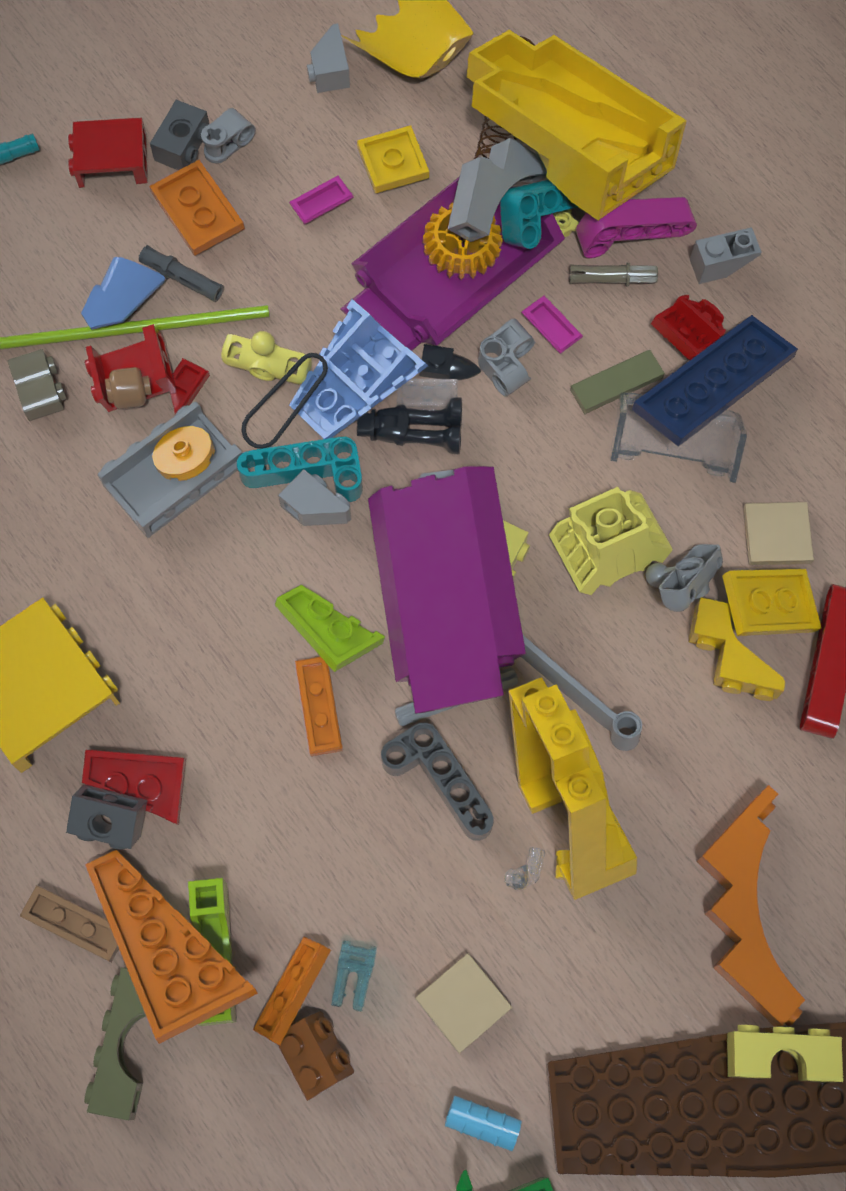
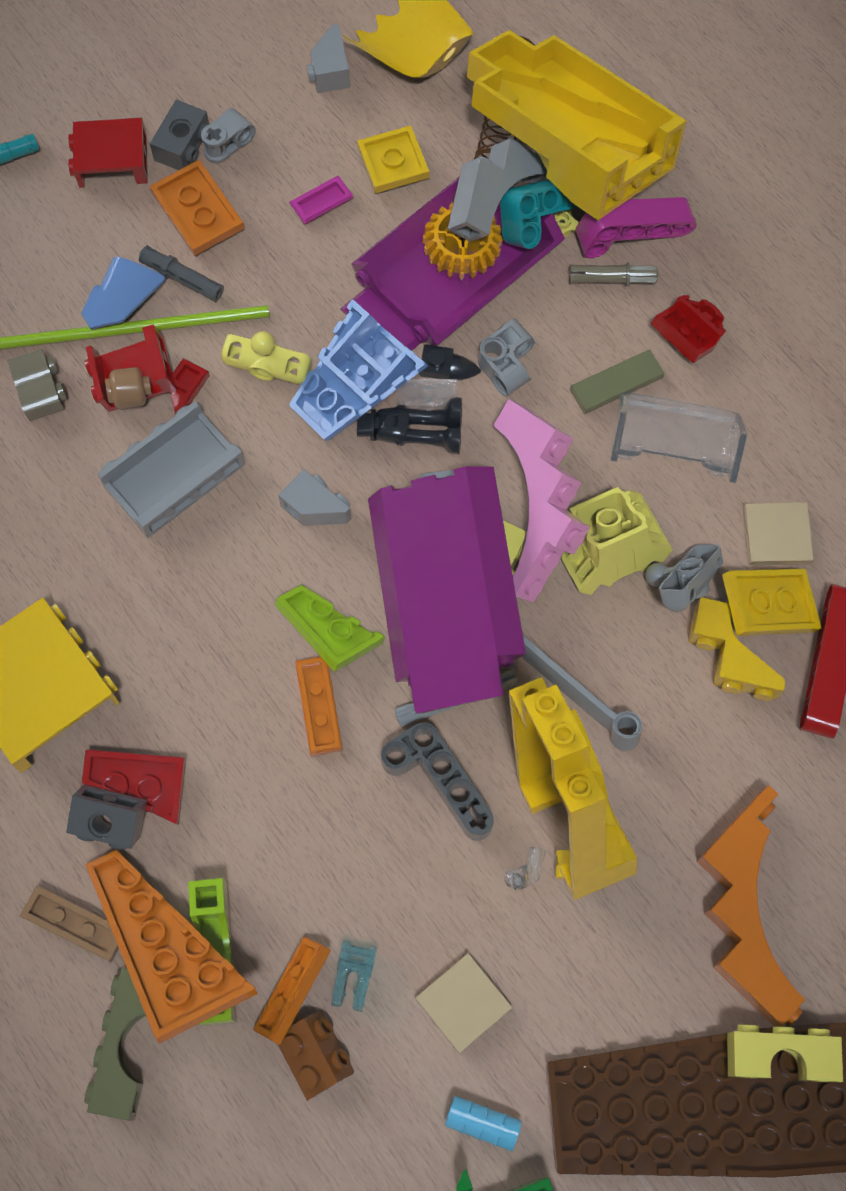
light orange plate [152,426,215,481] -> none
teal beam [237,437,363,502] -> none
black piece [241,353,328,449] -> none
dark pink tile [521,295,583,354] -> none
dark blue plate [632,315,798,447] -> none
light grey slope [690,227,762,284] -> none
none -> bright pink arch [493,399,590,602]

